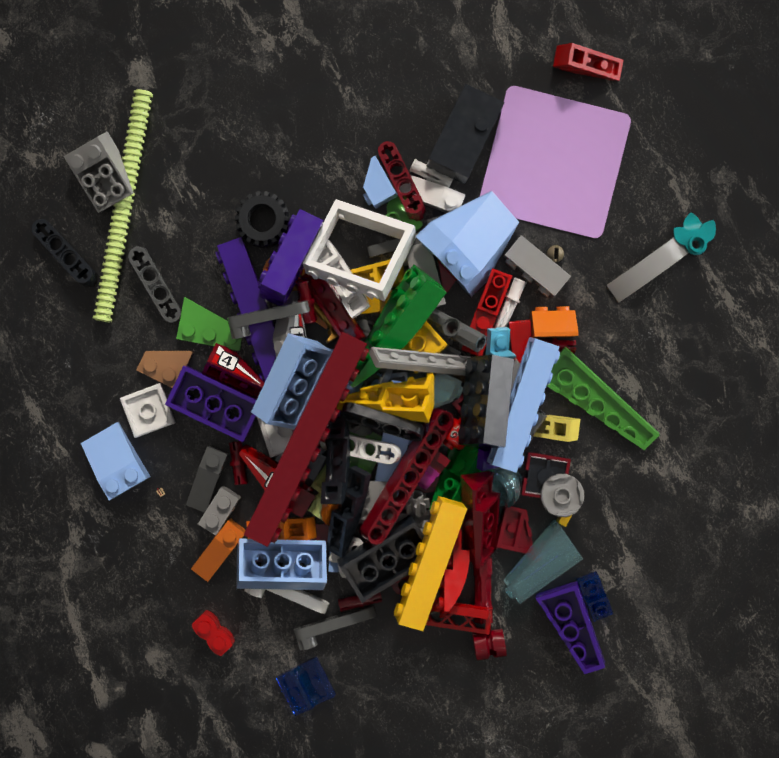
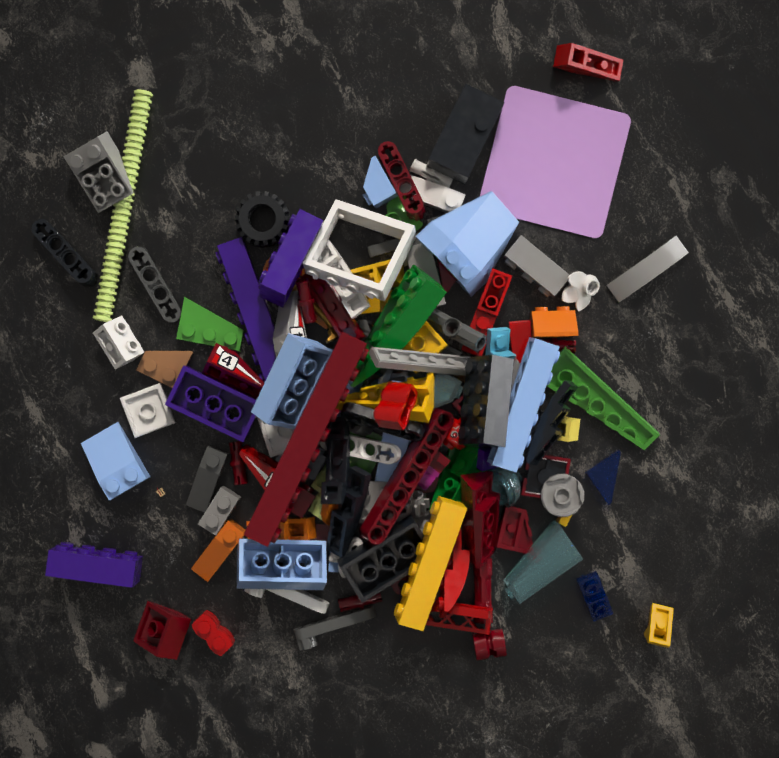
dark grey beam [227,300,310,339] -> none
clear blue slope [276,656,336,716] -> none
white axle [493,277,527,328] -> none
dark purple wedge [536,581,605,674] -> none
dark tan hinge [546,245,564,263] -> none
teal plate [674,213,716,255] -> none
none -> dark purple brick [45,542,143,588]
none -> white brick [93,316,144,370]
none -> dark red slope [133,601,191,660]
none -> red brick [373,381,418,430]
none -> black slope [526,380,578,465]
none -> white plate [562,271,600,311]
none -> clear blue tile [586,450,621,505]
none -> yellow slope [644,603,674,648]

